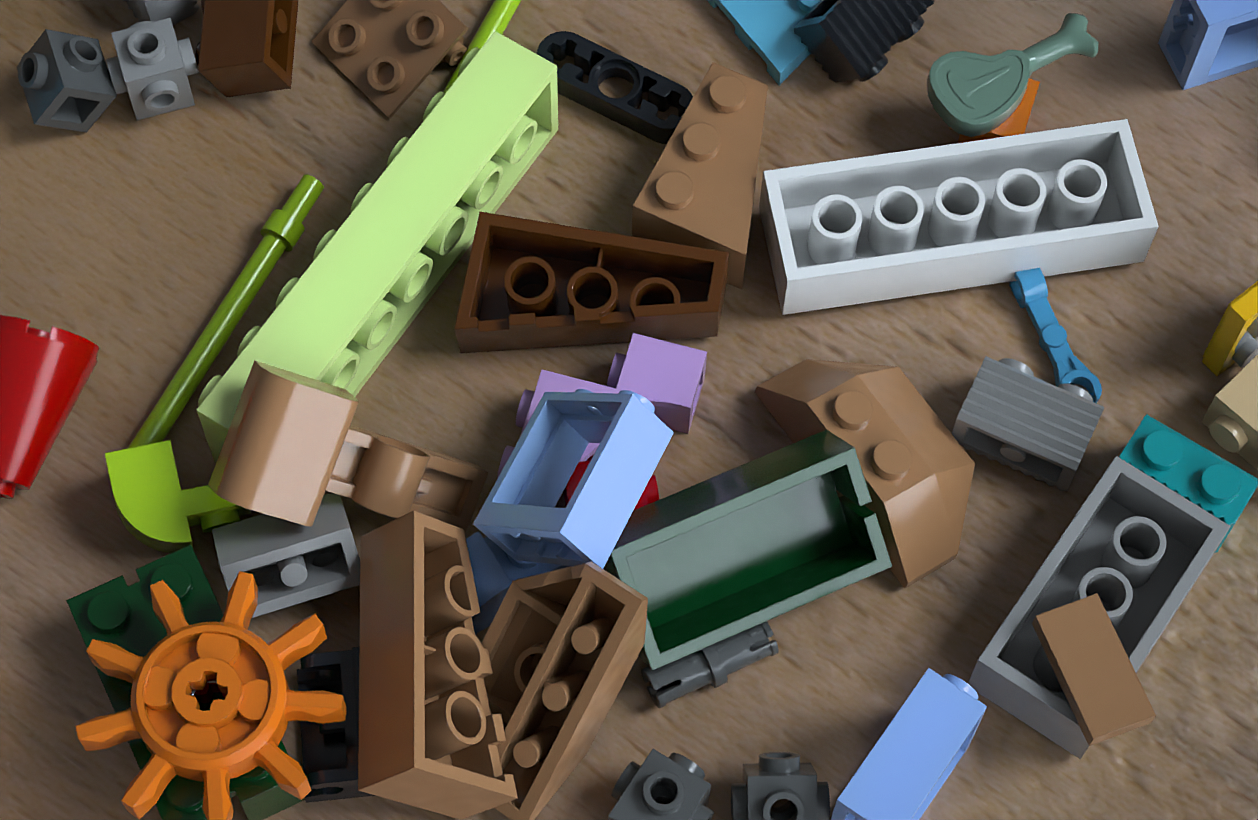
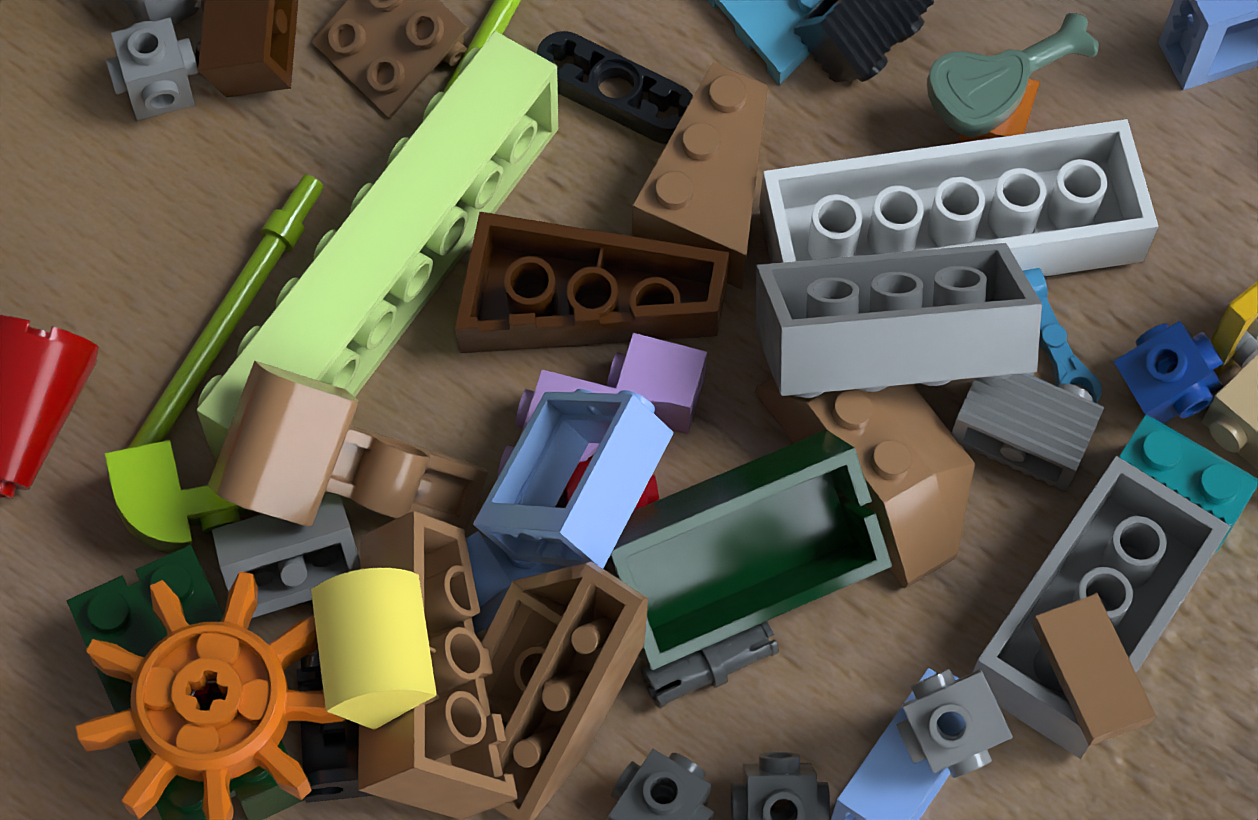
dark grey brick [17,29,117,133] -> none
none -> light yellow brick [311,568,437,730]
none -> light grey brick [756,243,1042,398]
none -> light grey brick [896,669,1013,778]
none -> blue brick [1114,321,1224,423]

